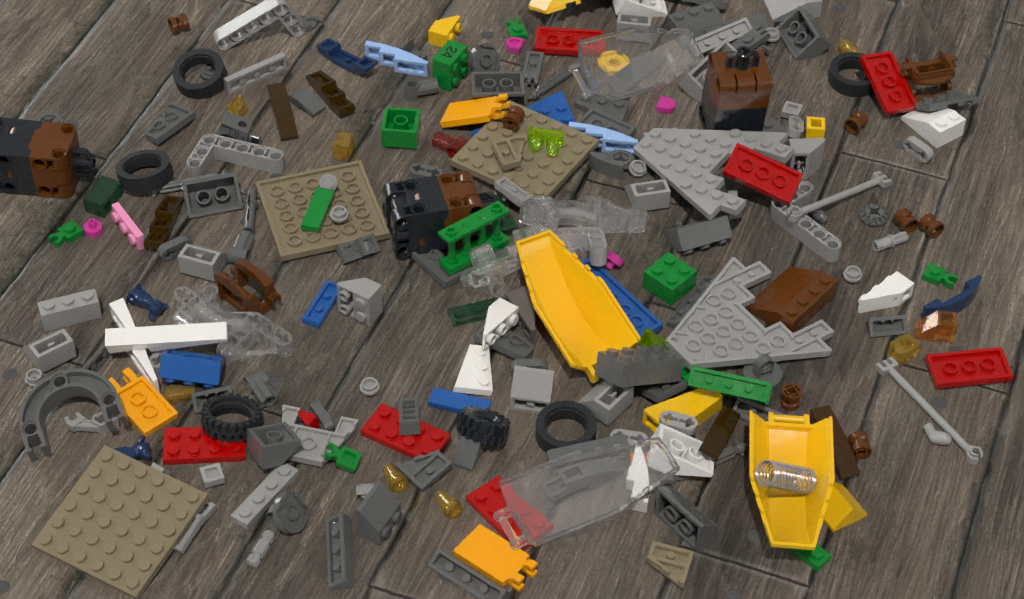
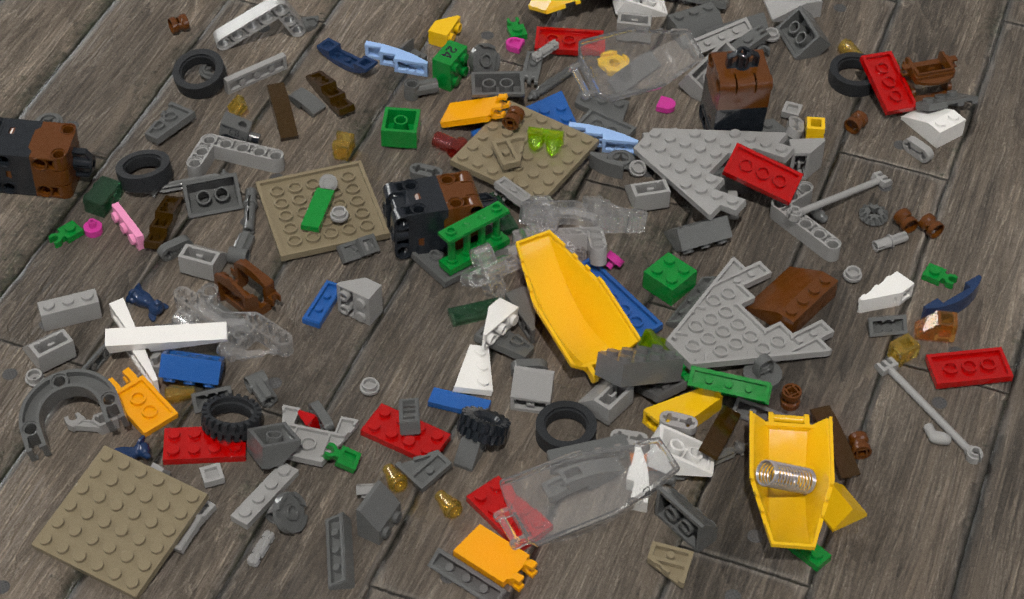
none -> light grey axle [531,40,559,62]

